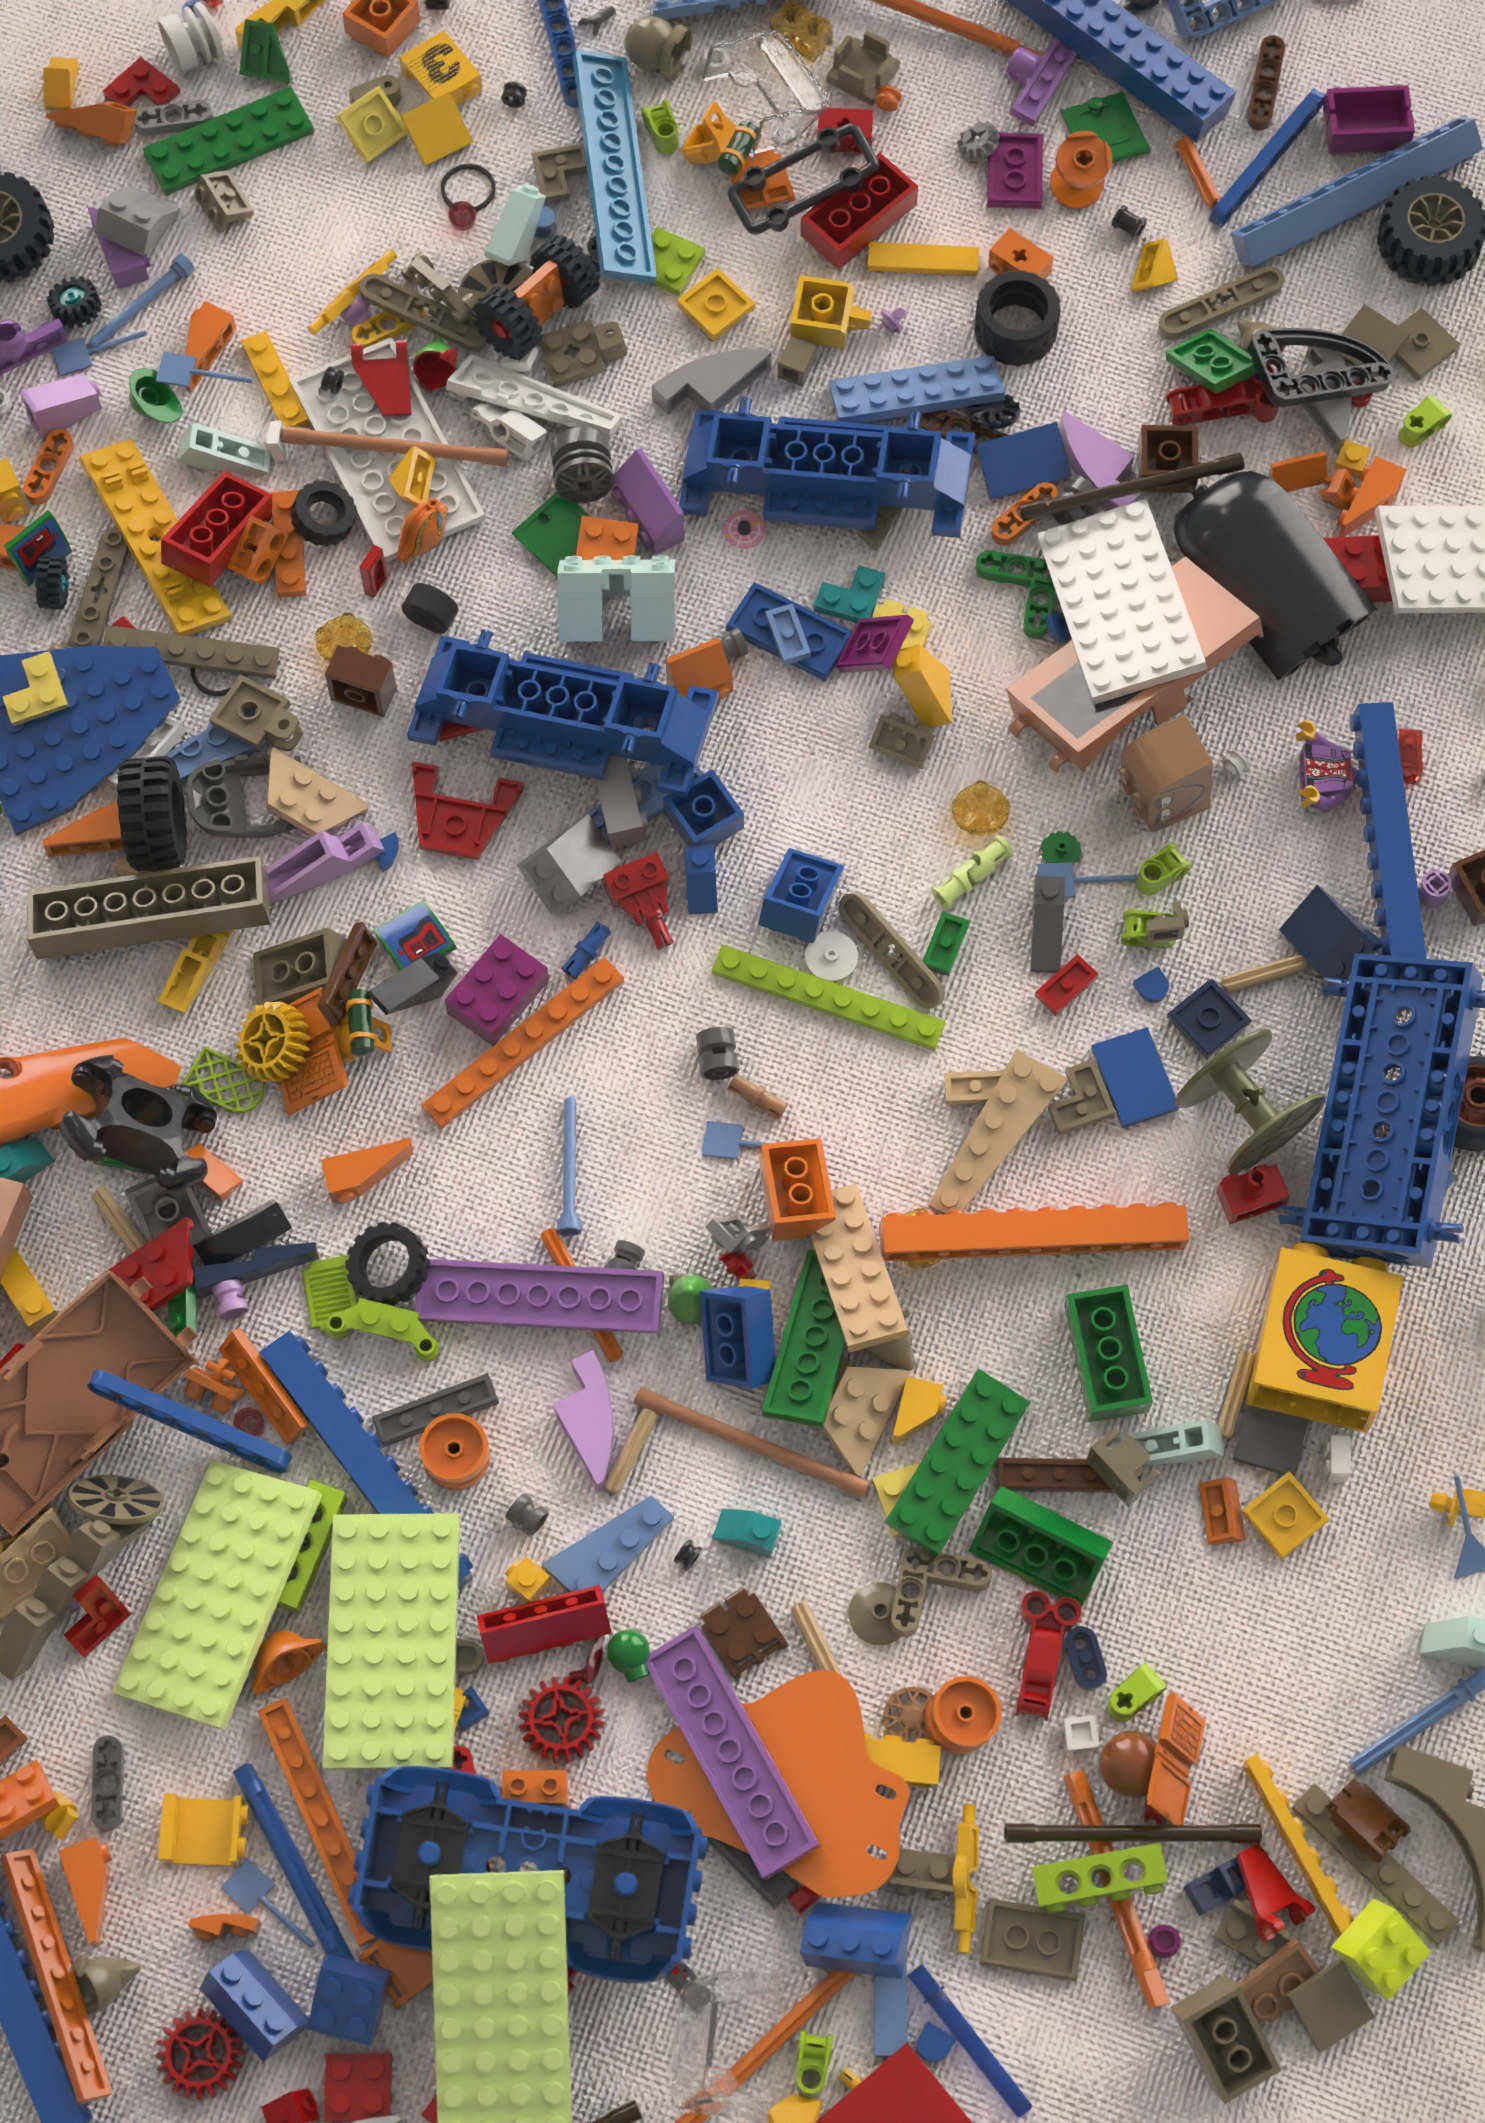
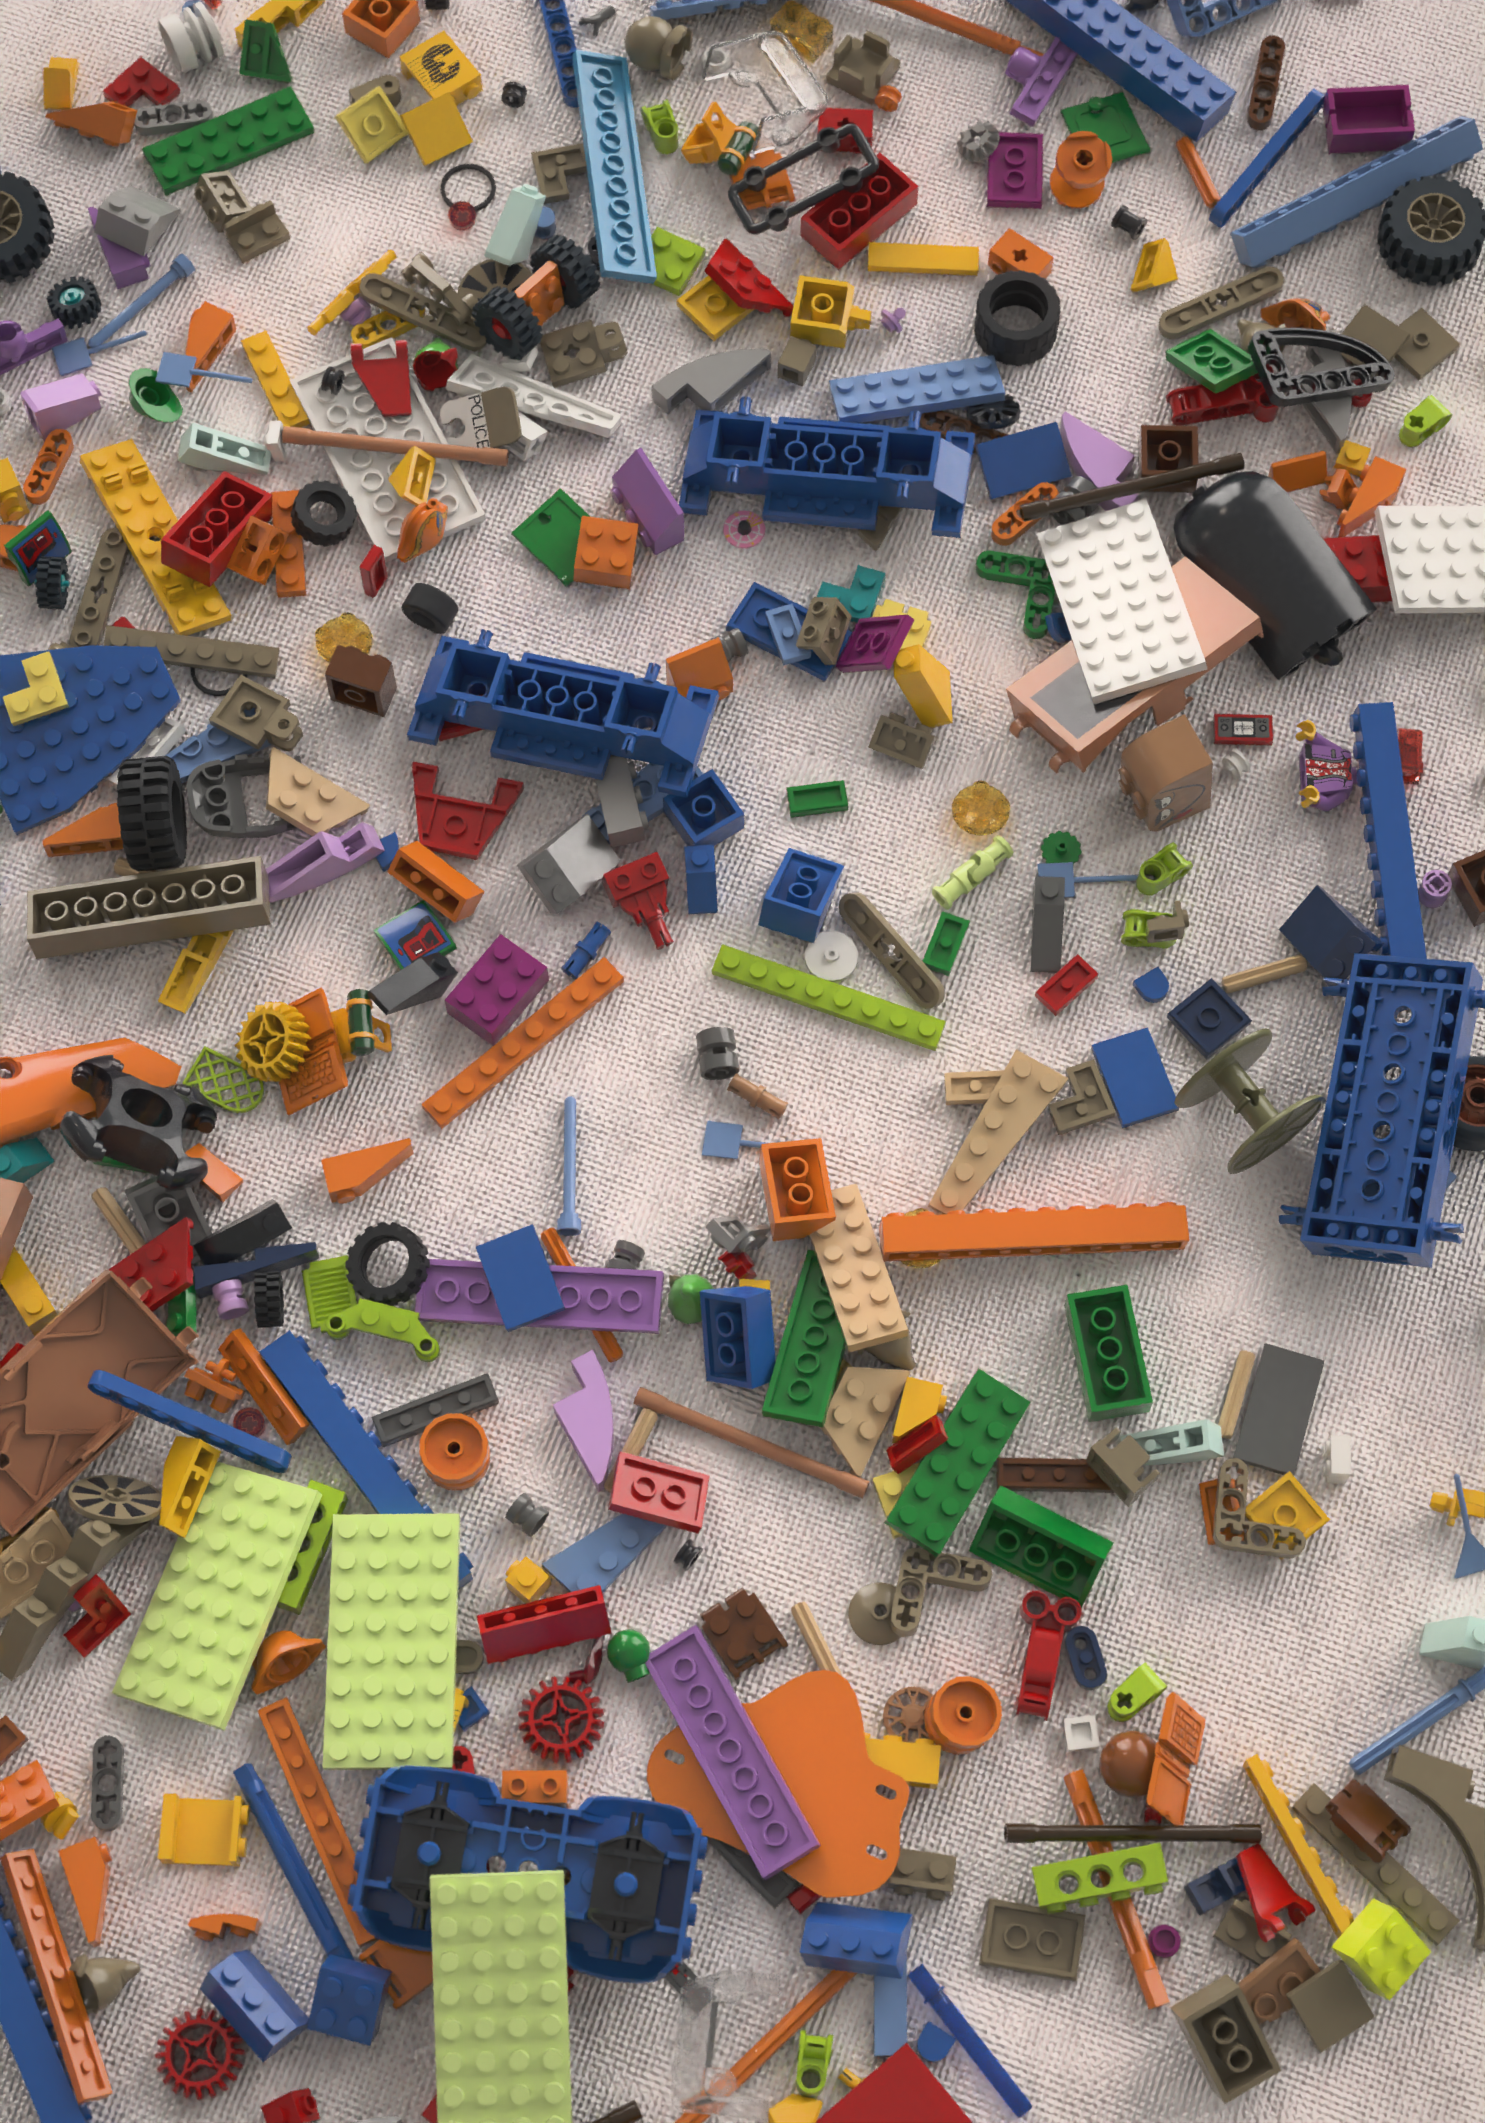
medium blue piece [220,1858,315,1948] -> none
dark tan slope [253,927,347,1006] -> none
reddish brown tile [317,922,377,1027] -> none
red plate [324,2053,393,2123] -> none
dark grey wheel [550,427,614,503] -> none
light aqua piece [557,555,676,642] -> none
teal slope [712,1508,782,1559] -> none
yellow piece [953,1804,979,1954] -> none
red brick [1216,1164,1290,1225] -> none
yellow brick [1245,1243,1404,1433] -> none
none -> yellow slope [159,1436,221,1538]
none -> dark tan bracket [223,200,291,264]
none -> black tyre [254,1271,284,1328]
none -> orange brick [387,841,485,923]
none -> piece [440,387,522,448]
none -> blue tile [476,1224,566,1332]
none -> plate [608,1451,710,1534]
none -> red wing [704,238,794,317]
none -> green tile [786,780,848,818]
none -> dark tan bracket [796,597,852,665]
none -> red tile [886,1415,948,1475]
none -> tile [1213,714,1273,746]
none -> dark tan beam [1213,1458,1306,1559]
none -> orange hat [1261,298,1330,331]

